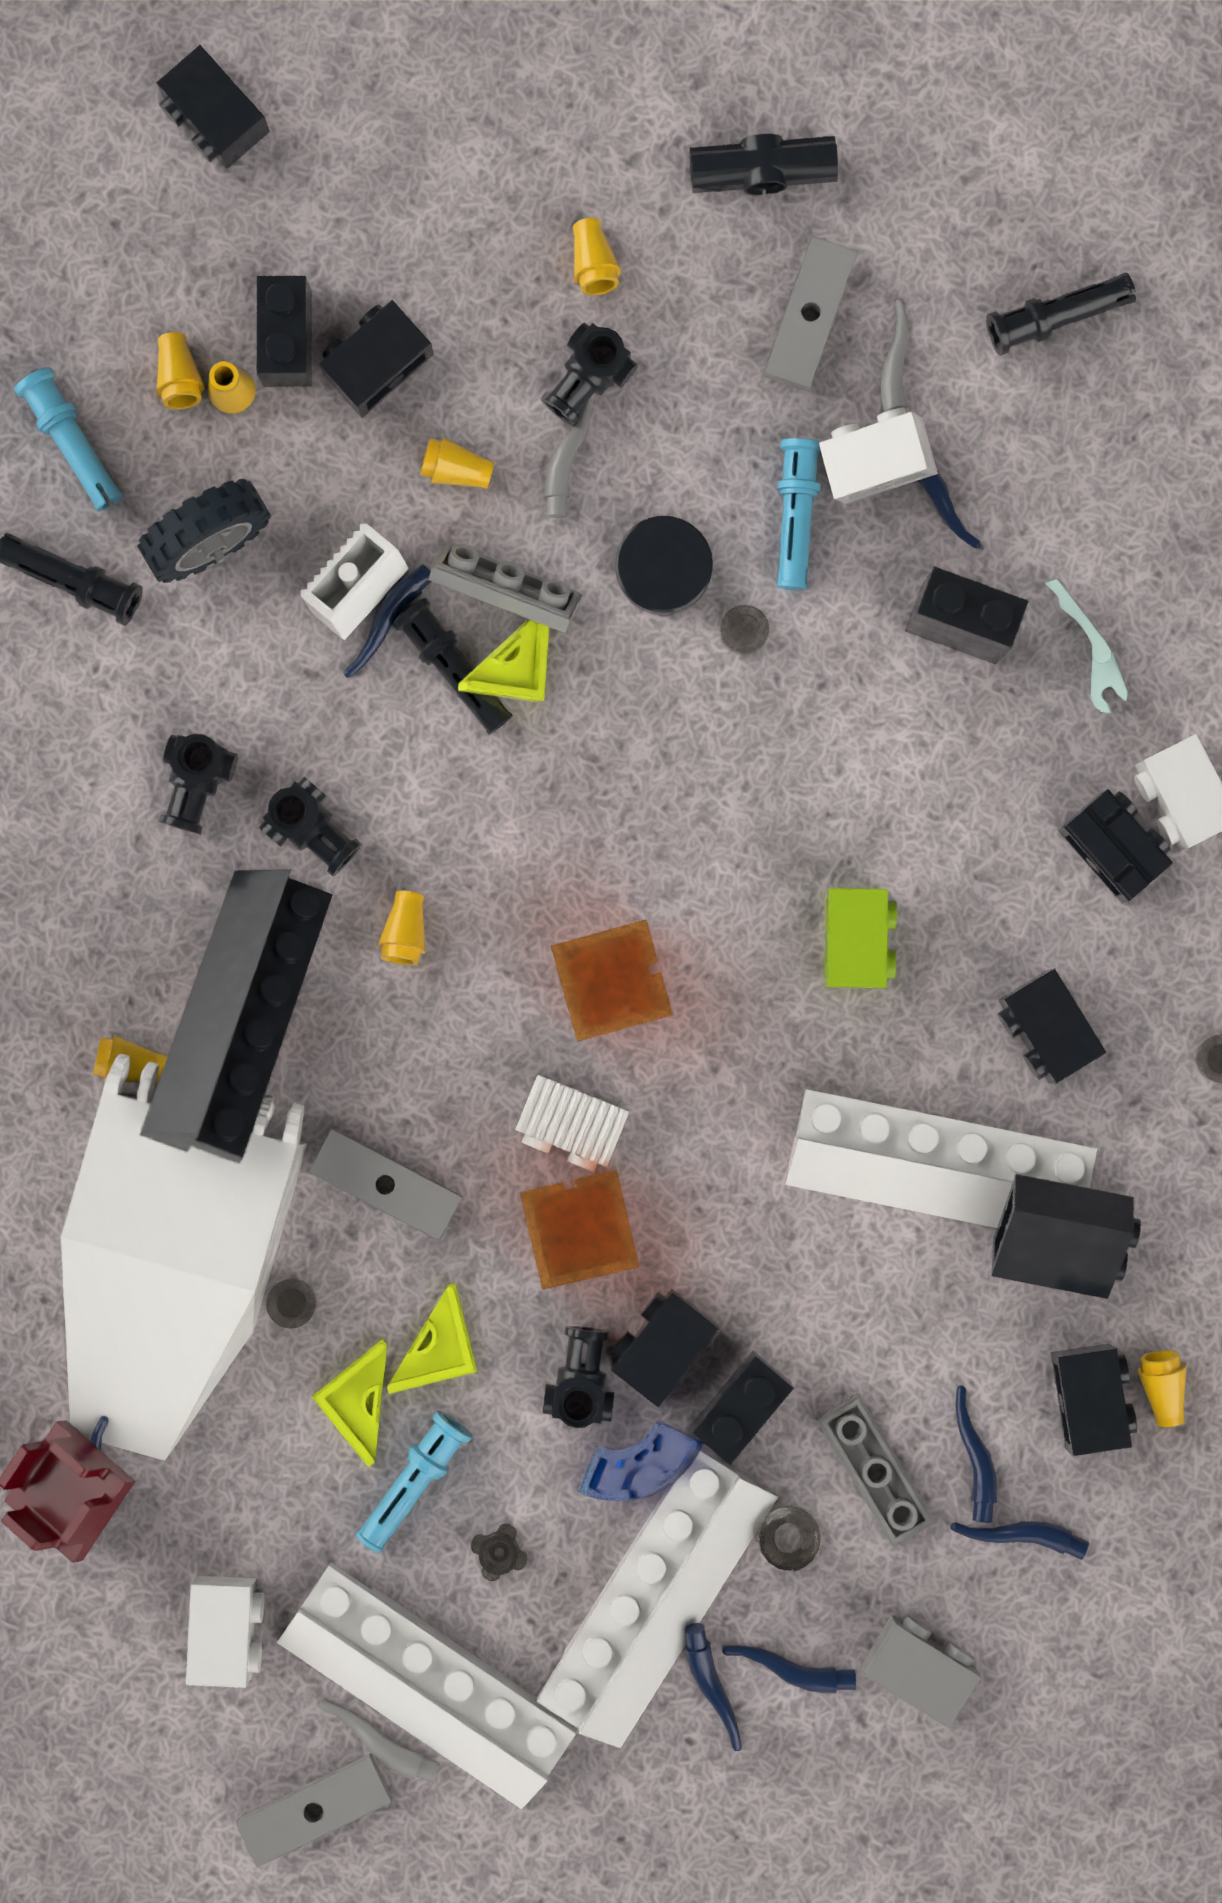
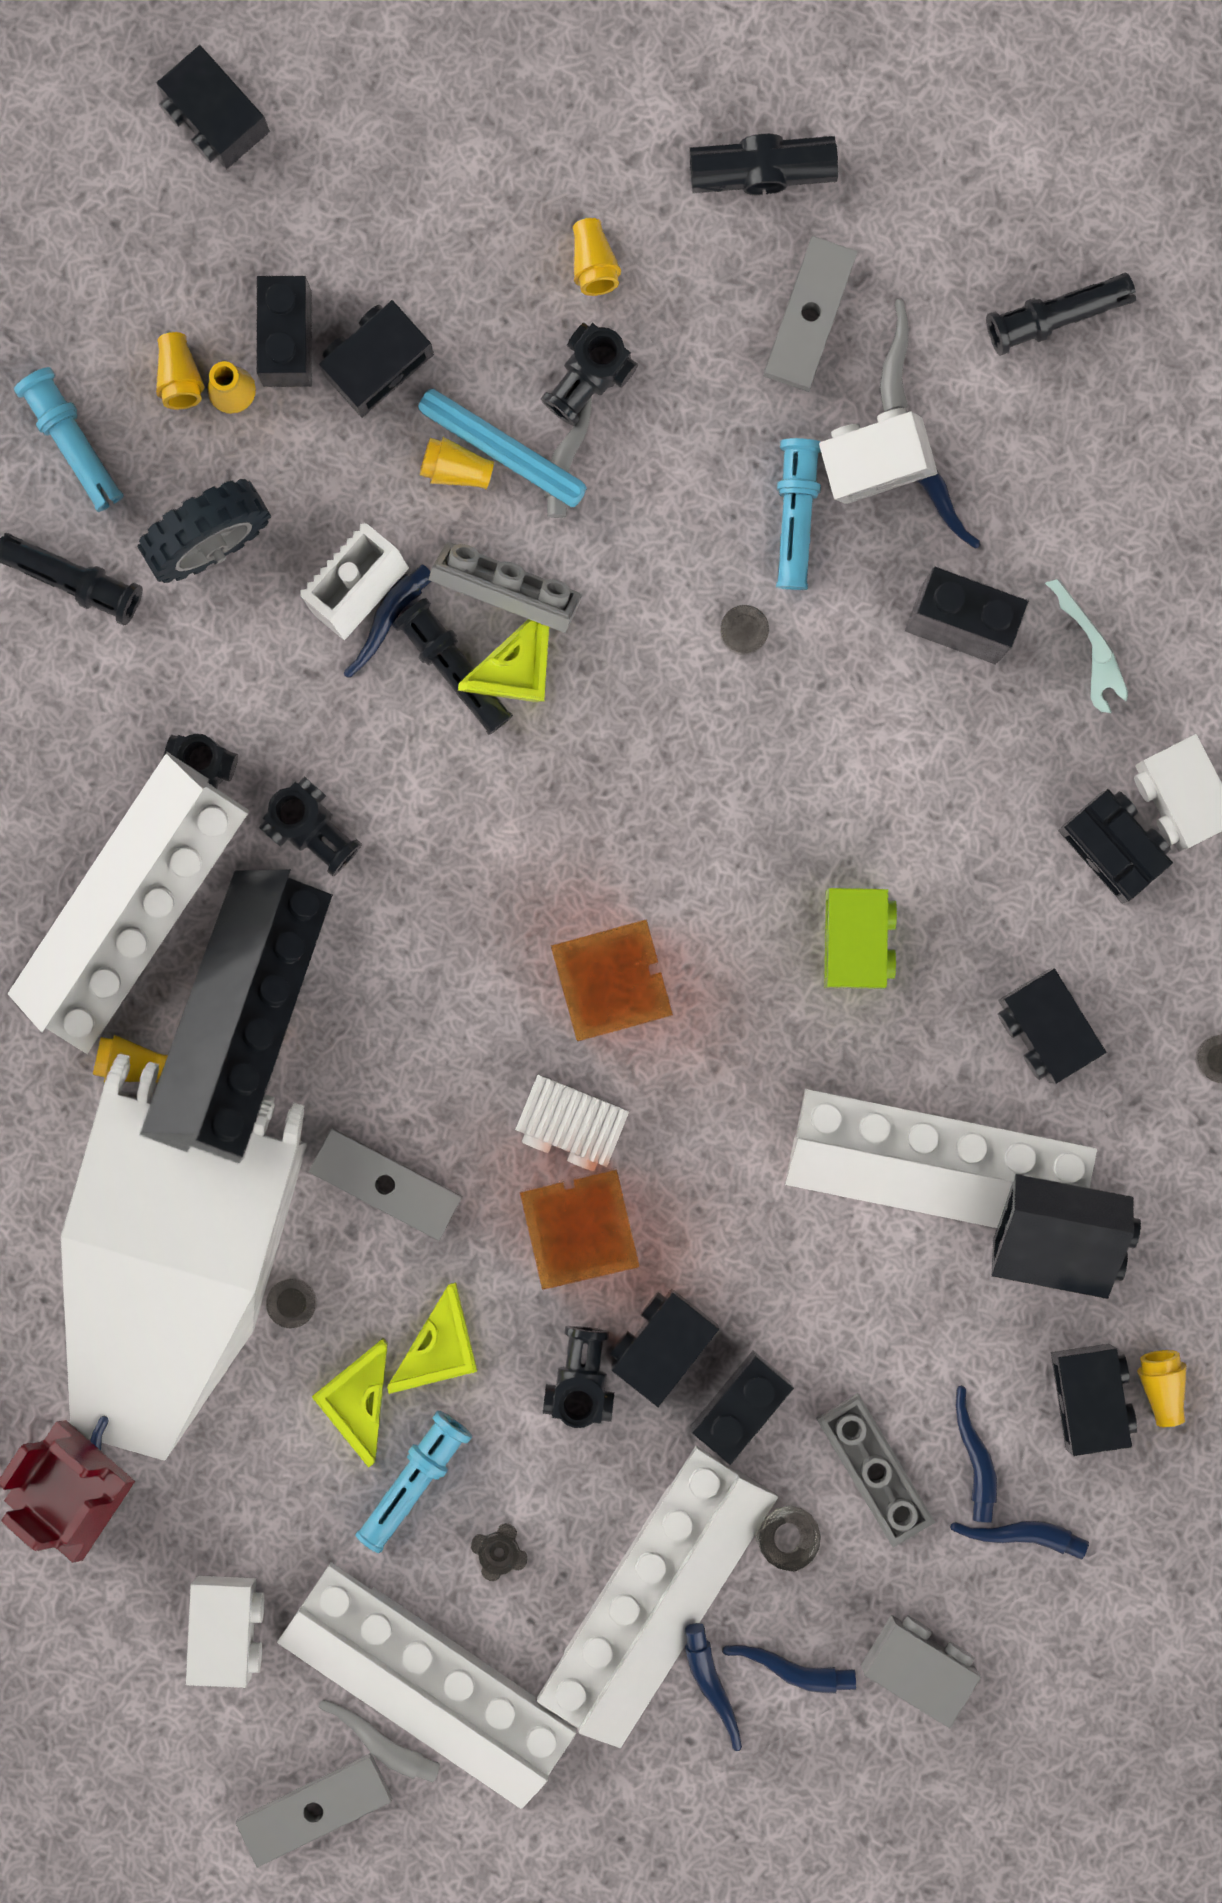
yellow cone [377,891,426,965] -> none
clear blue tile [577,1421,704,1502] -> none
black tile [615,516,713,617] -> none
none -> white slope [8,752,249,1054]
none -> medium azure axle [418,389,587,507]

